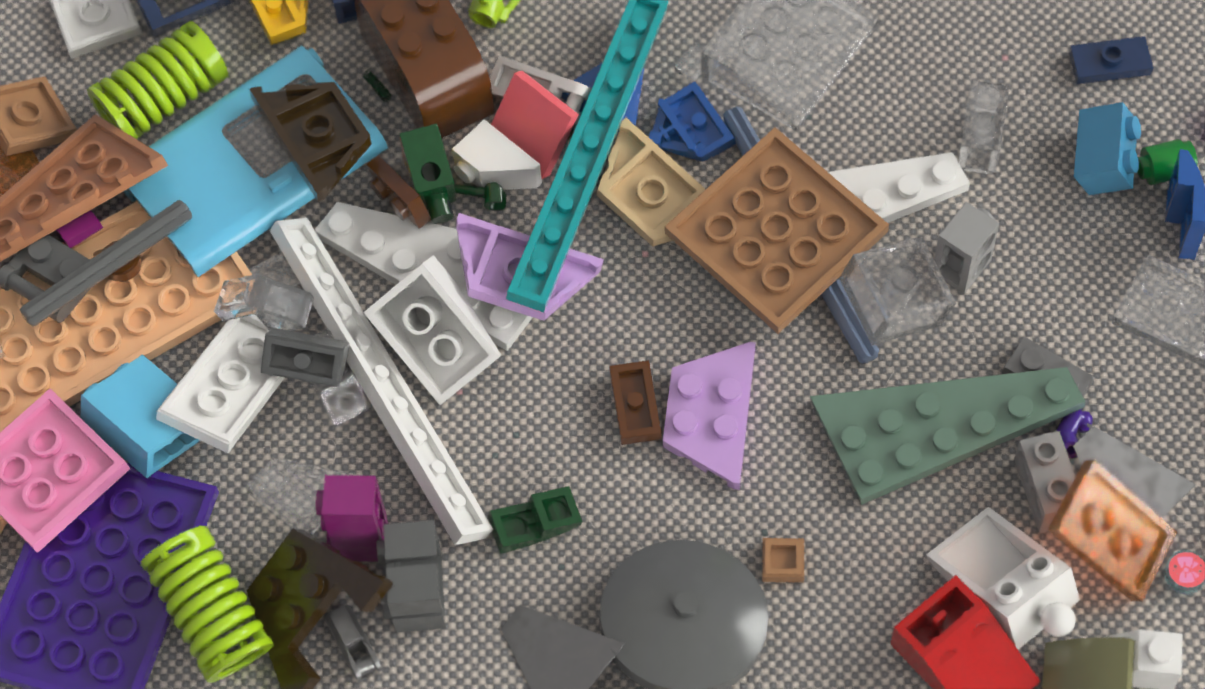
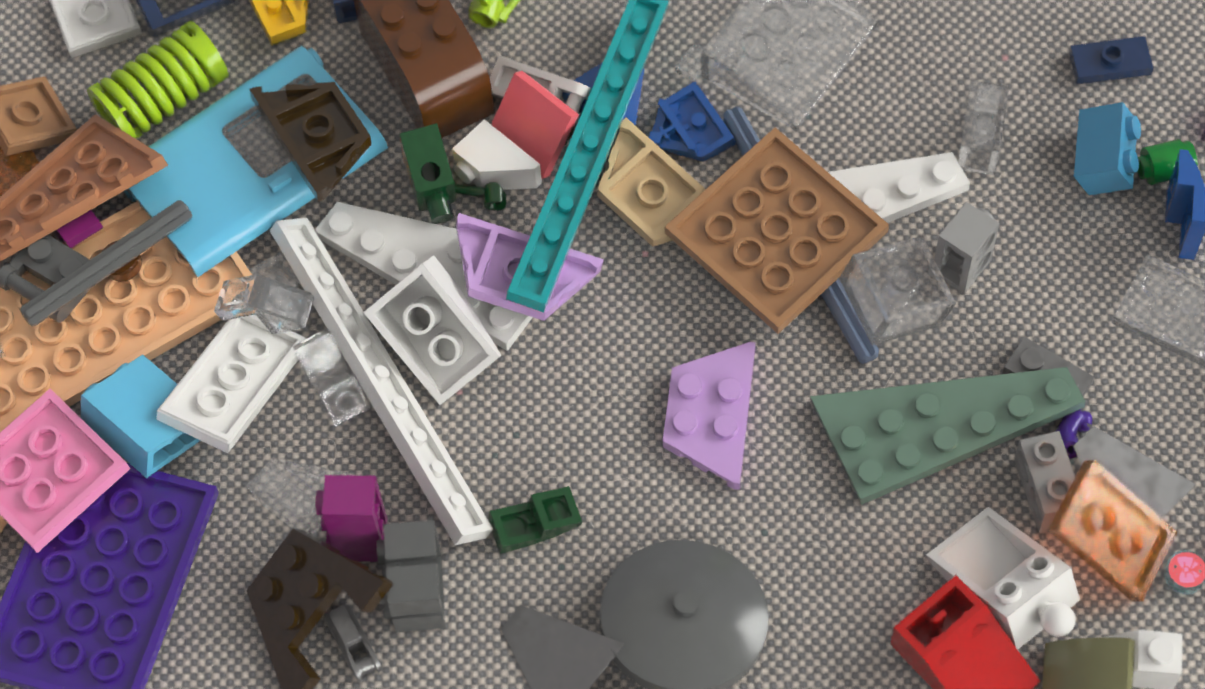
lime piece [140,526,274,683] -> none
dark grey slope [260,328,350,387] -> none
dark green leg [363,69,392,102] -> none
reddish brown plate [366,155,431,229] -> none
reddish brown plate [609,360,662,445] -> none
medium nougat tile [762,538,804,583] -> none

